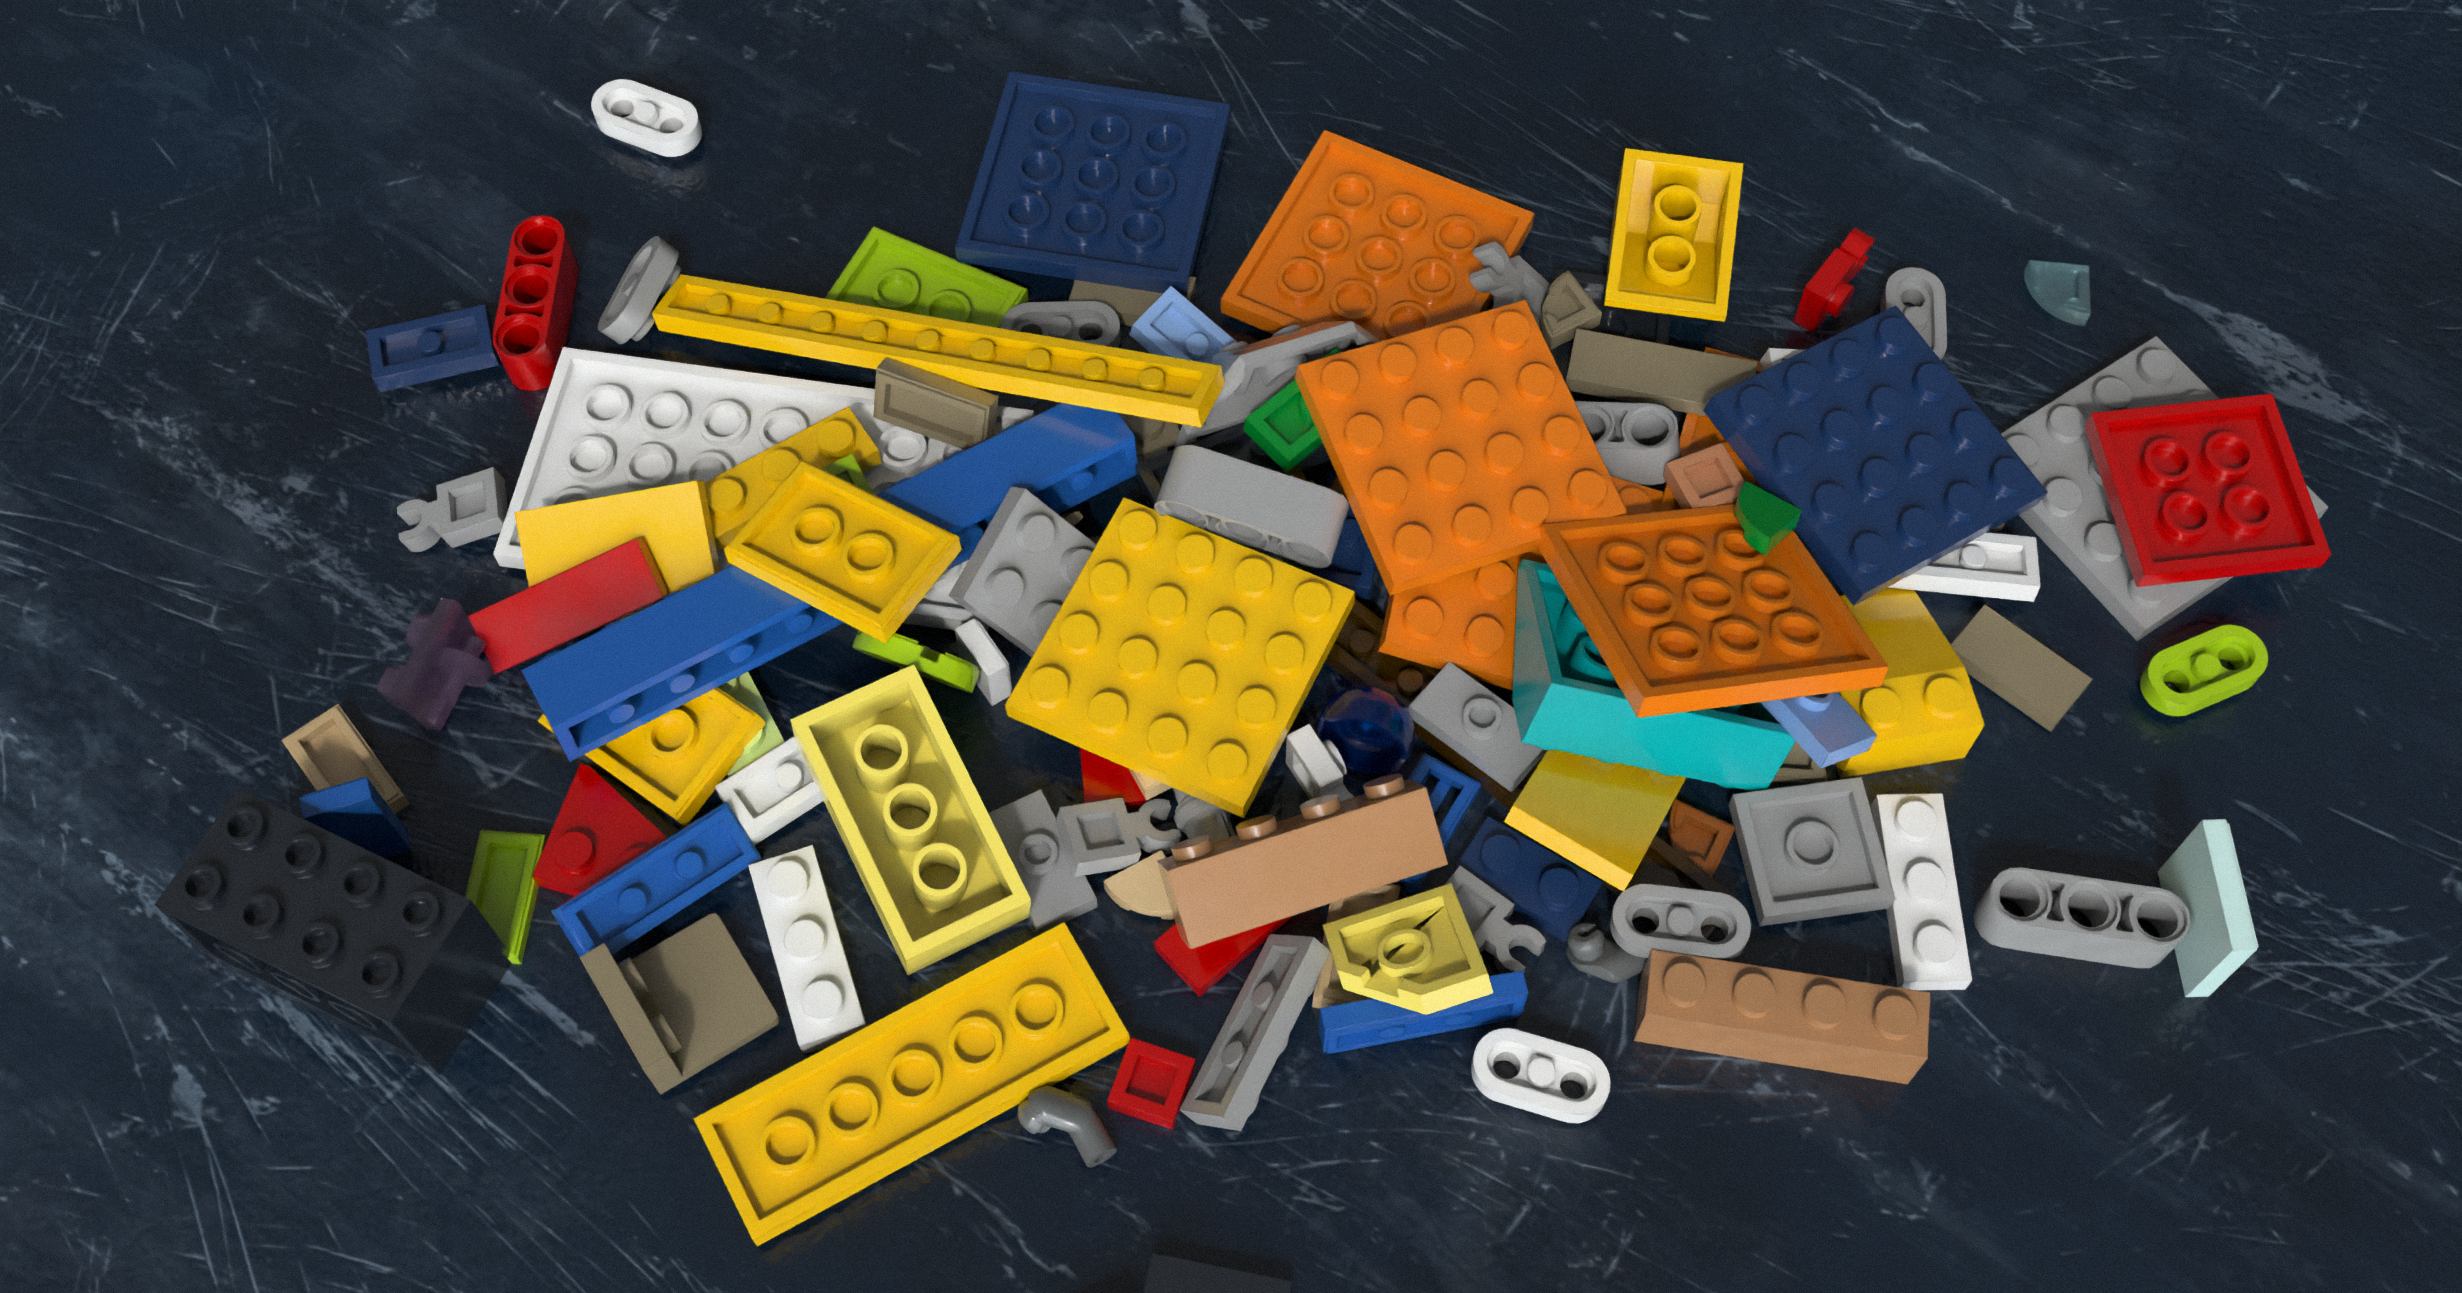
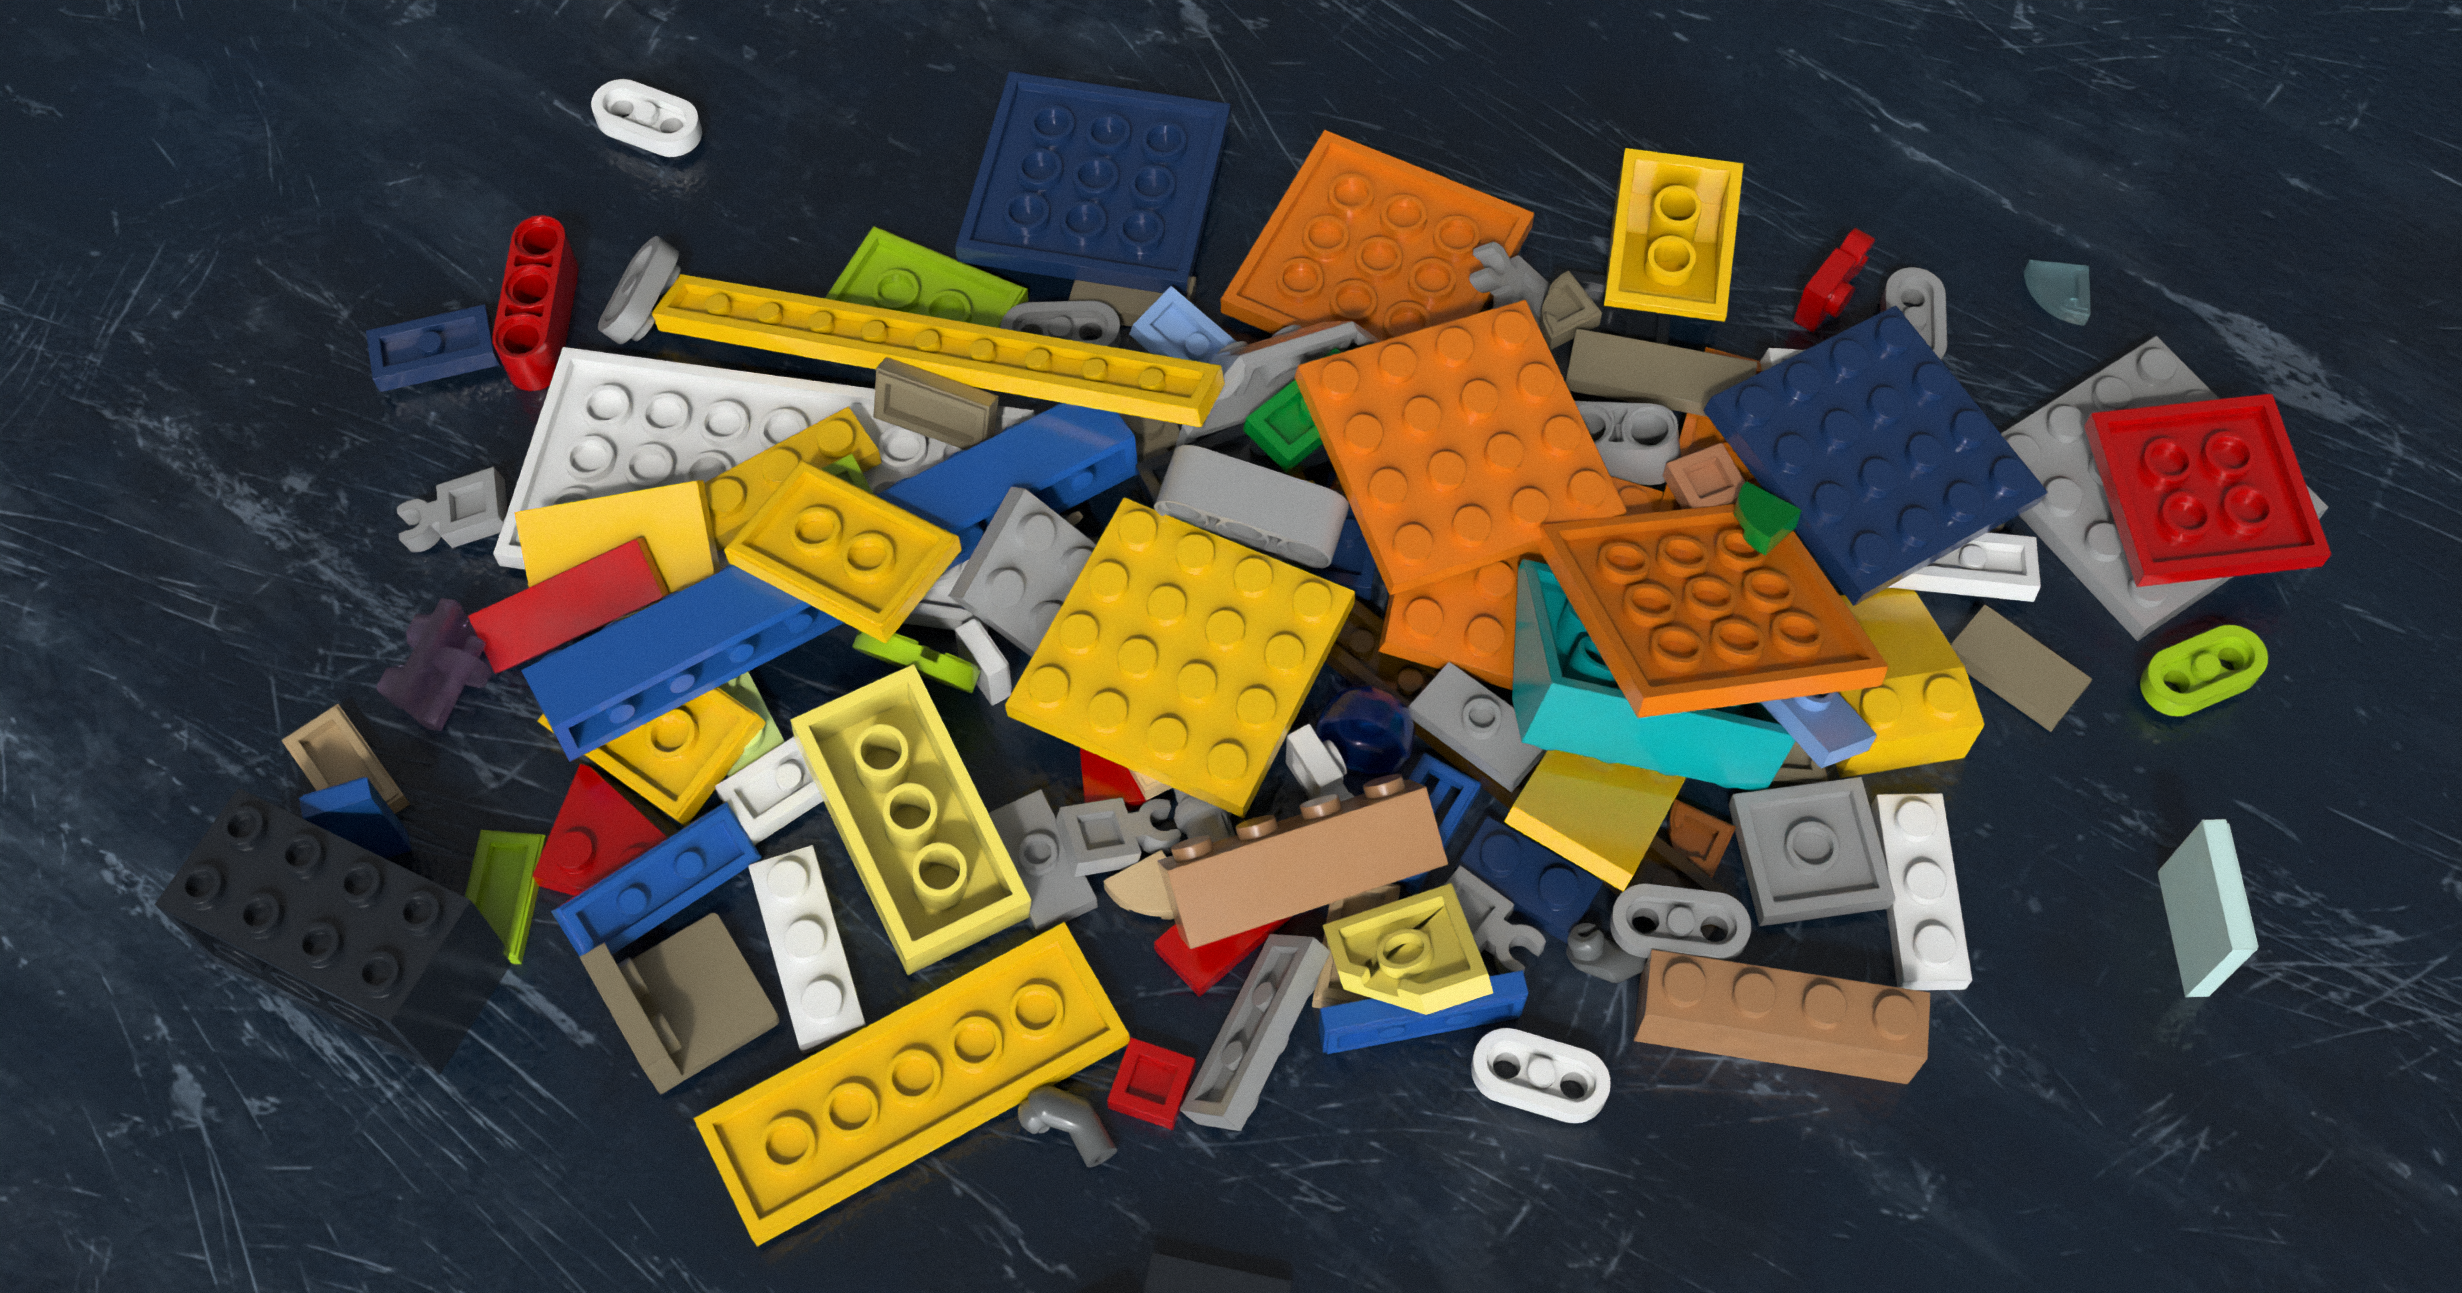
light grey beam [1973,867,2191,968] -> none

